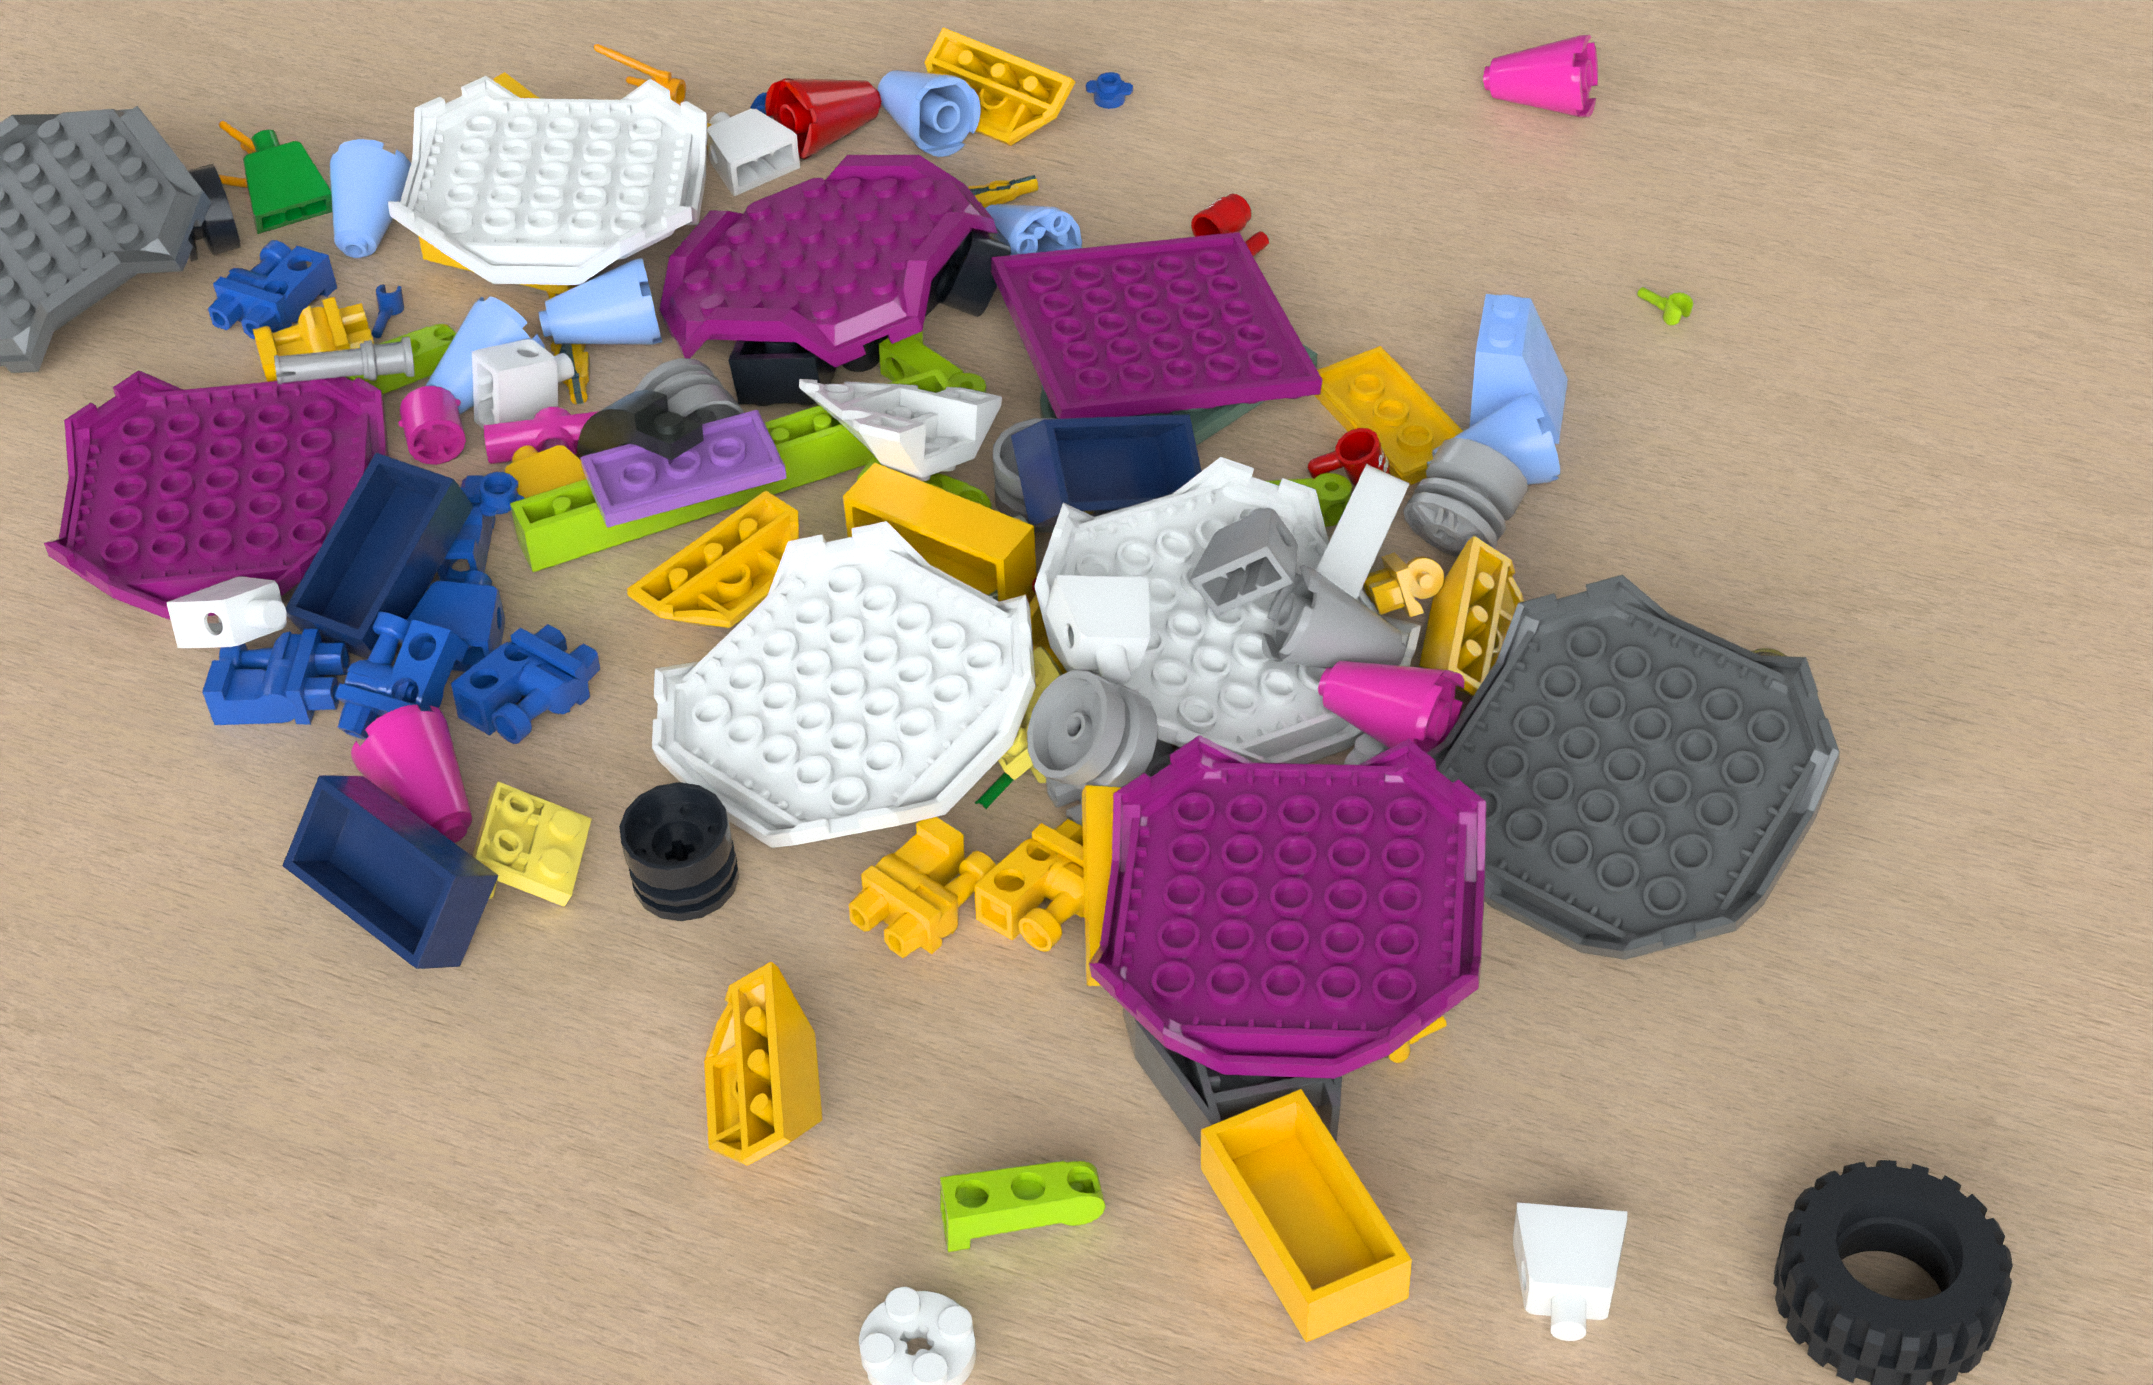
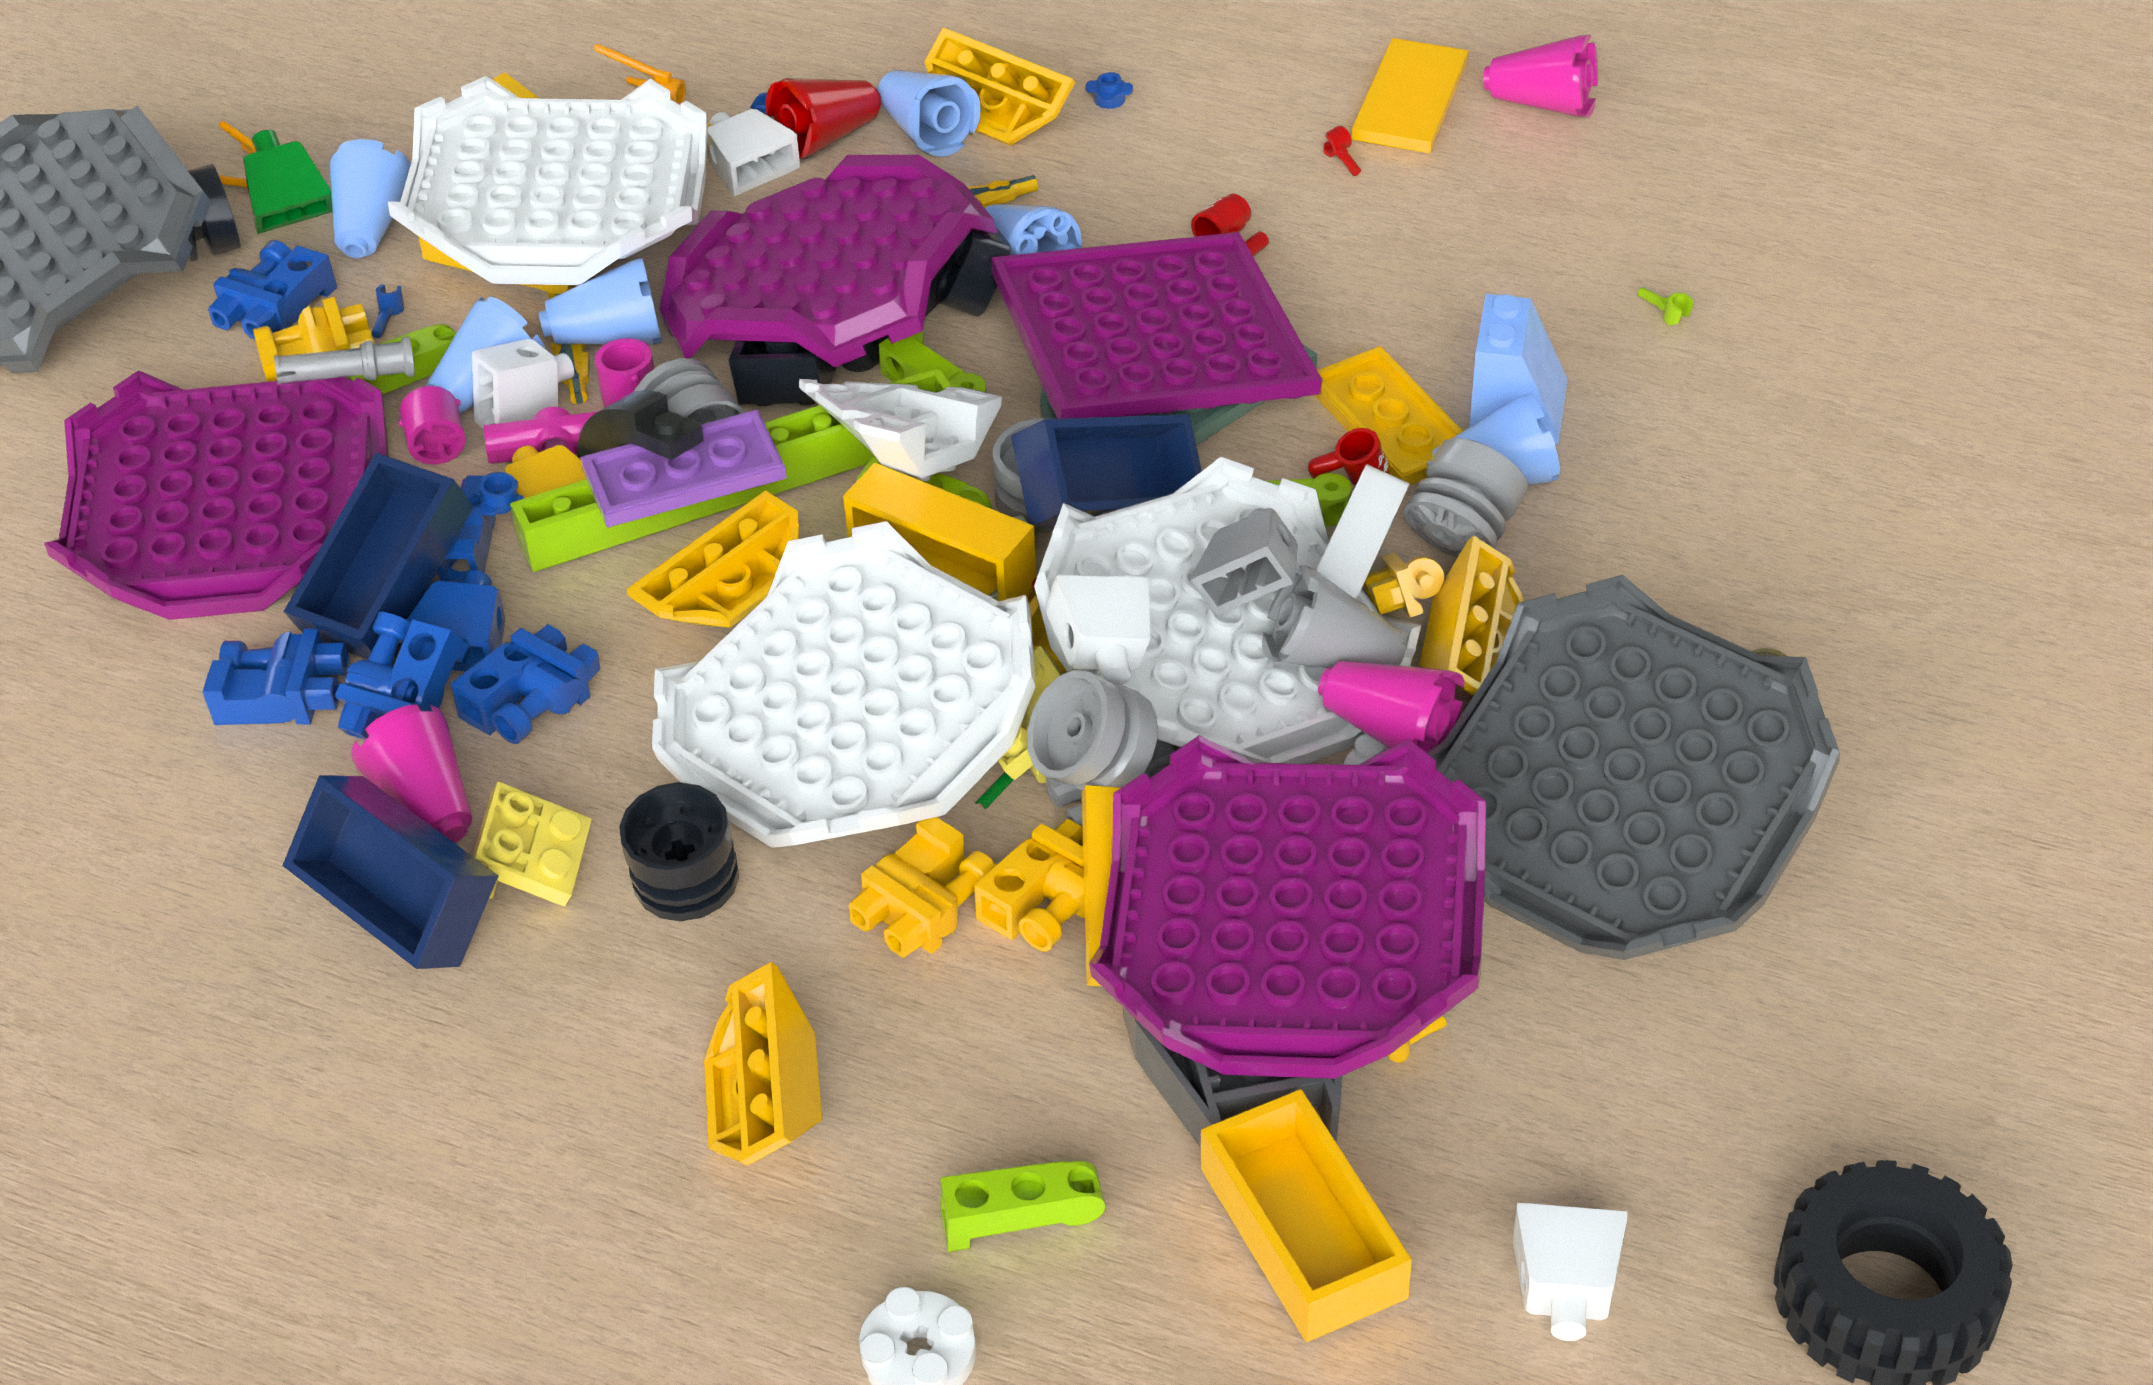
white torso [166,577,287,648] -> none
none -> dark pink piece [595,338,655,408]
none -> red hand [1323,126,1361,176]
none -> yellow tile [1351,38,1469,153]

